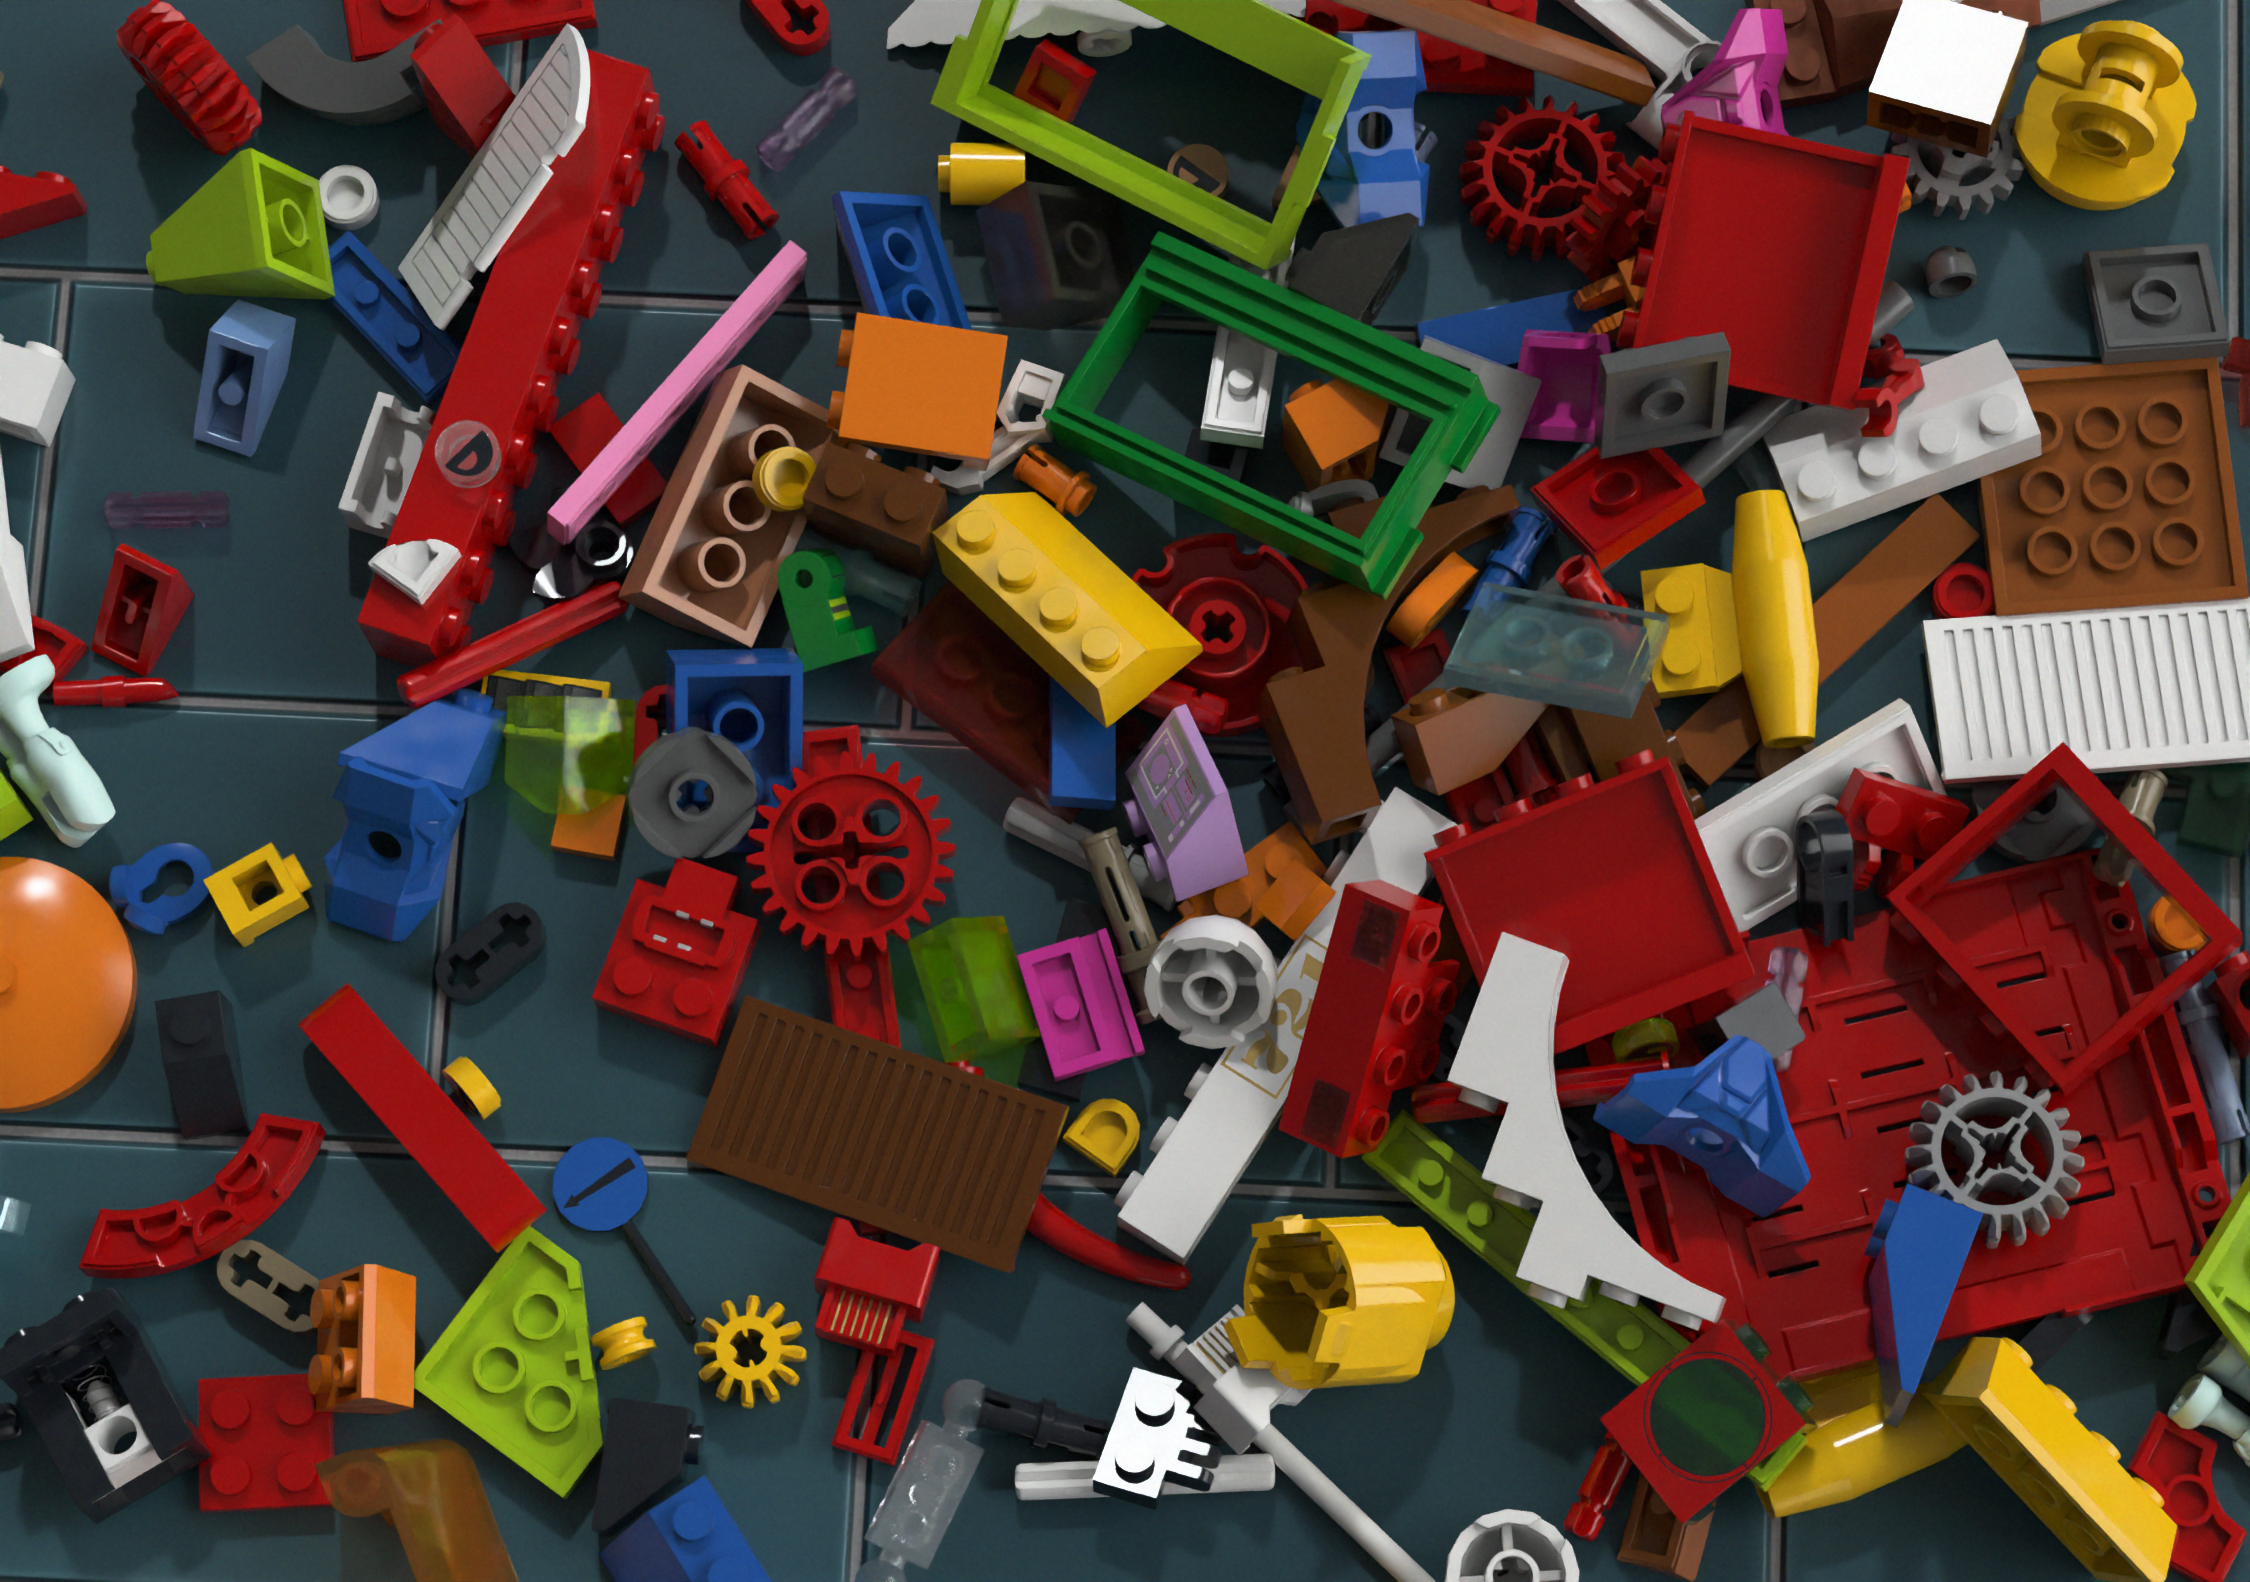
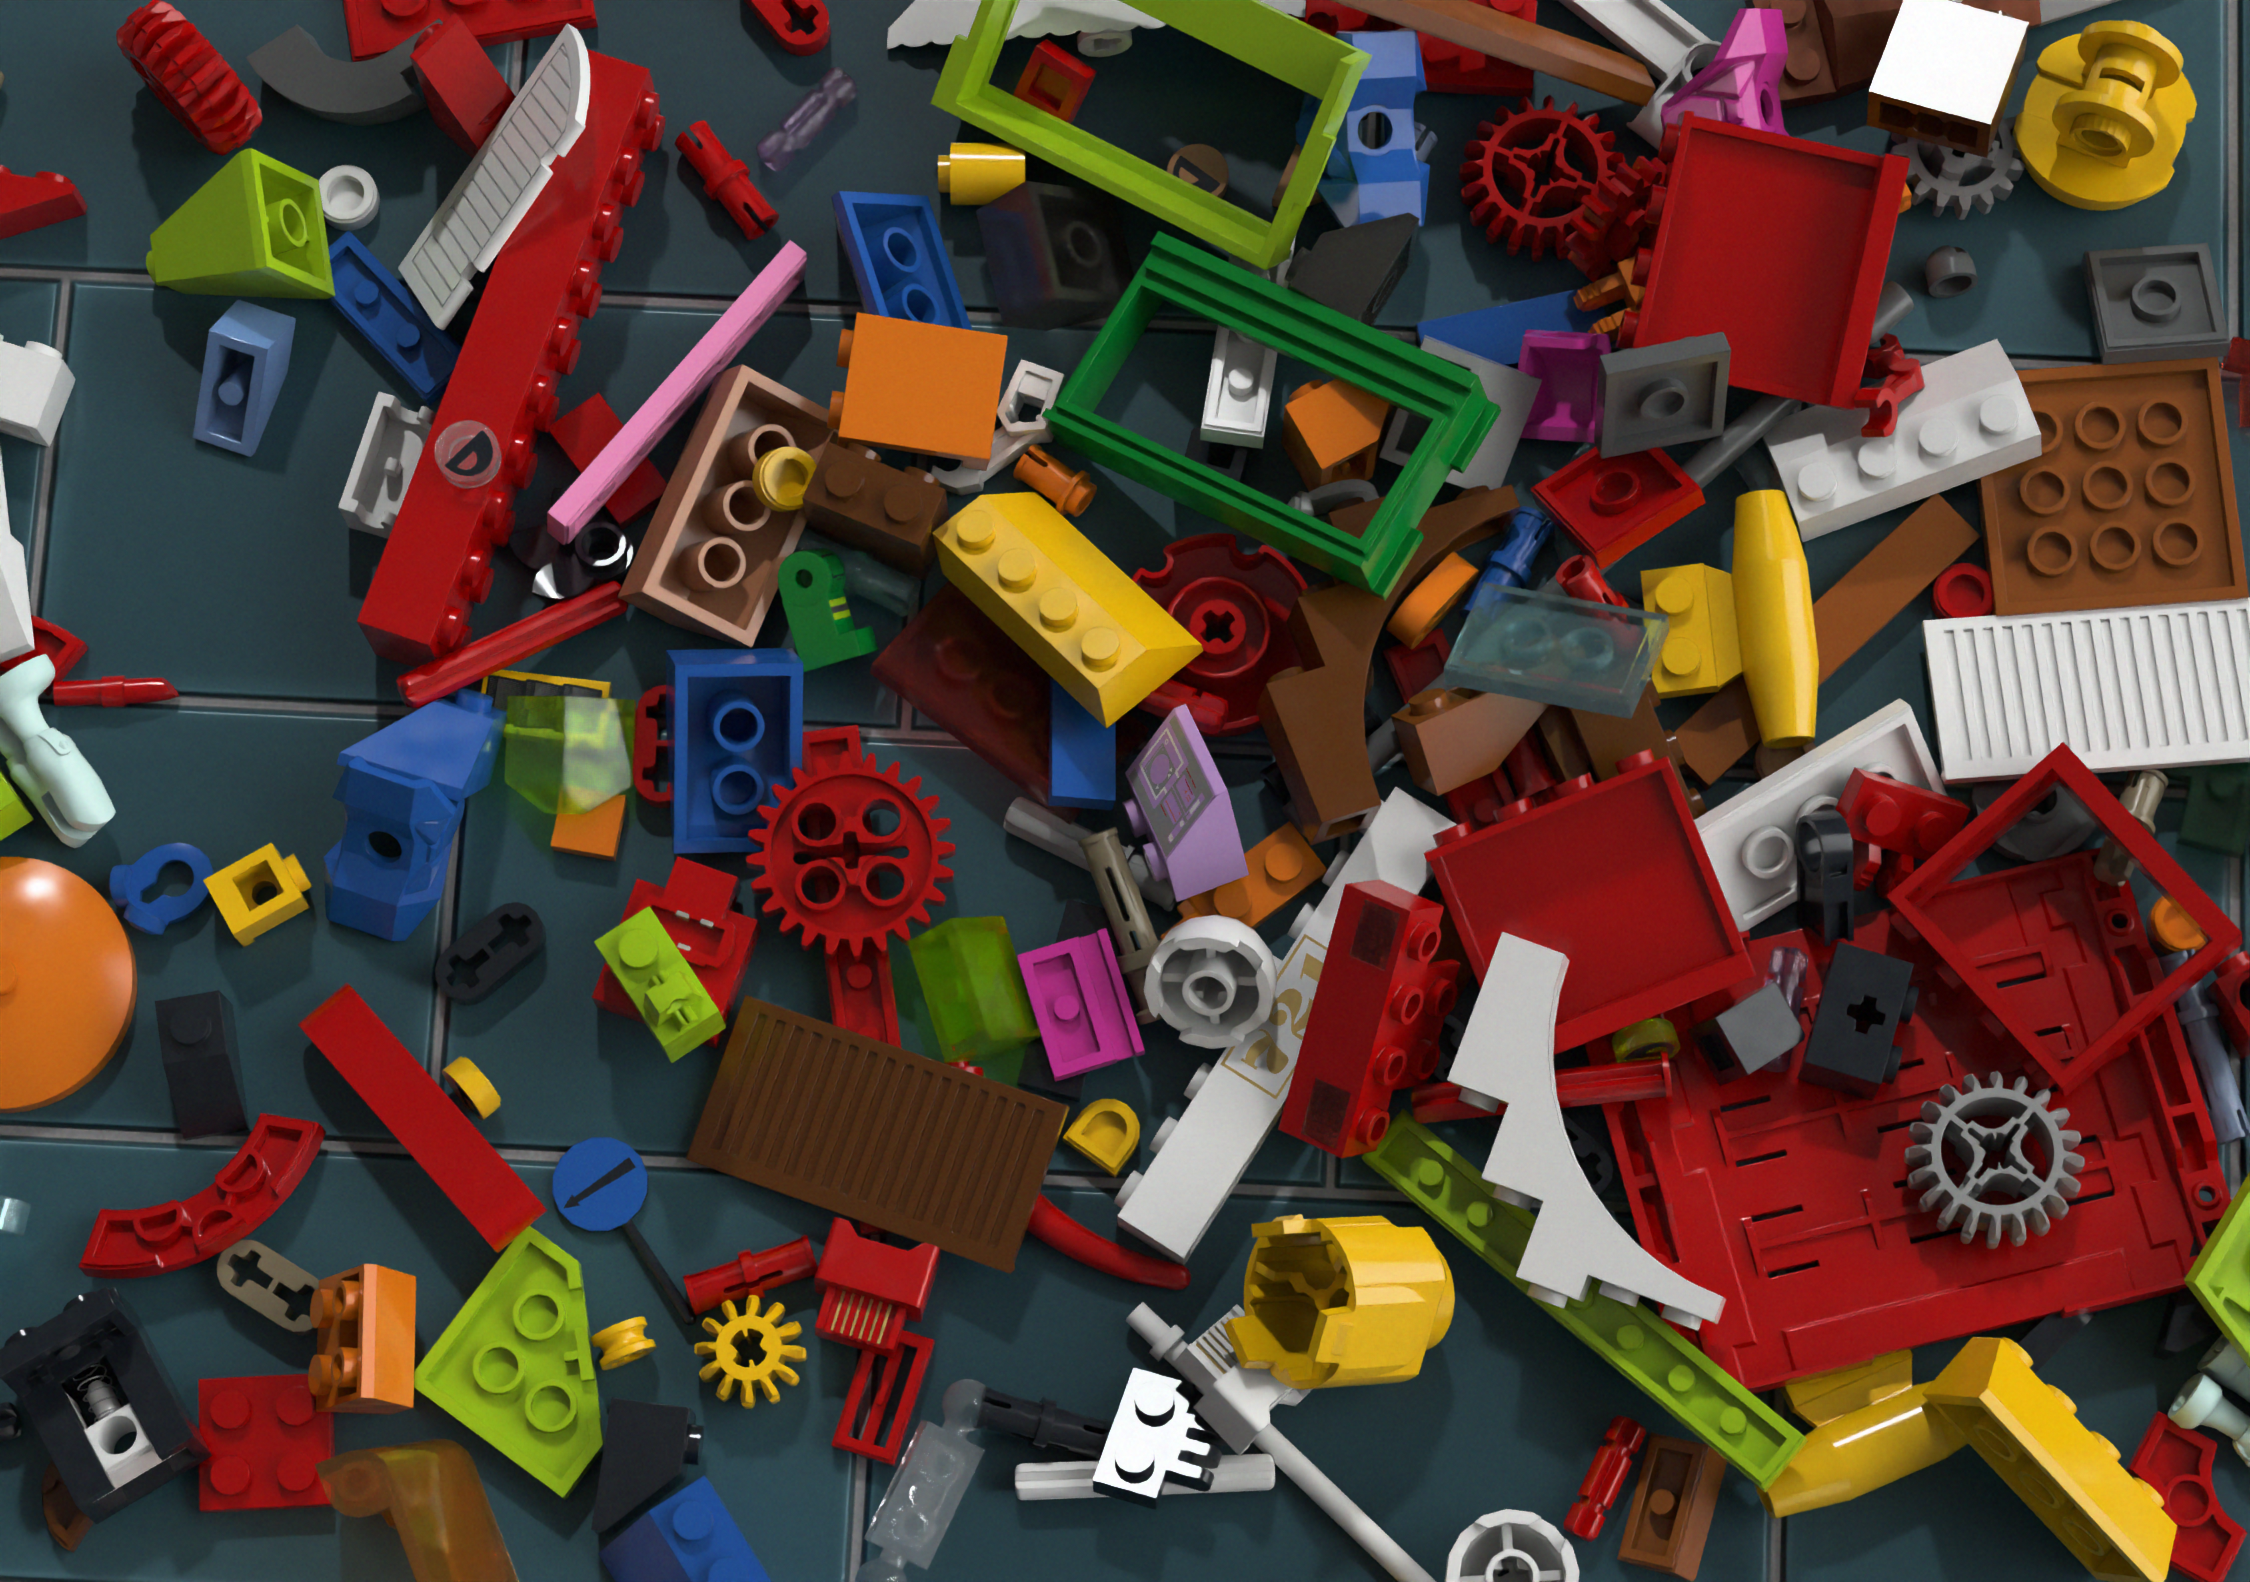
red slope [90,543,195,677] -> none
clear purple axle [104,491,231,529] -> none
white tile [368,539,461,606] -> none
dark grey plate [626,726,757,859] -> none
orange tile [1254,858,1336,942] -> none
blue piece [1593,1035,1811,1219] -> none
panel [1600,1318,1818,1525] -> none
blue slope [1864,1183,1983,1428] -> none
none -> reddish brown tile [41,1460,94,1553]
none -> lime hinge [594,906,726,1063]
none -> red pin [683,1234,818,1316]
none -> black brick [1797,942,1919,1101]

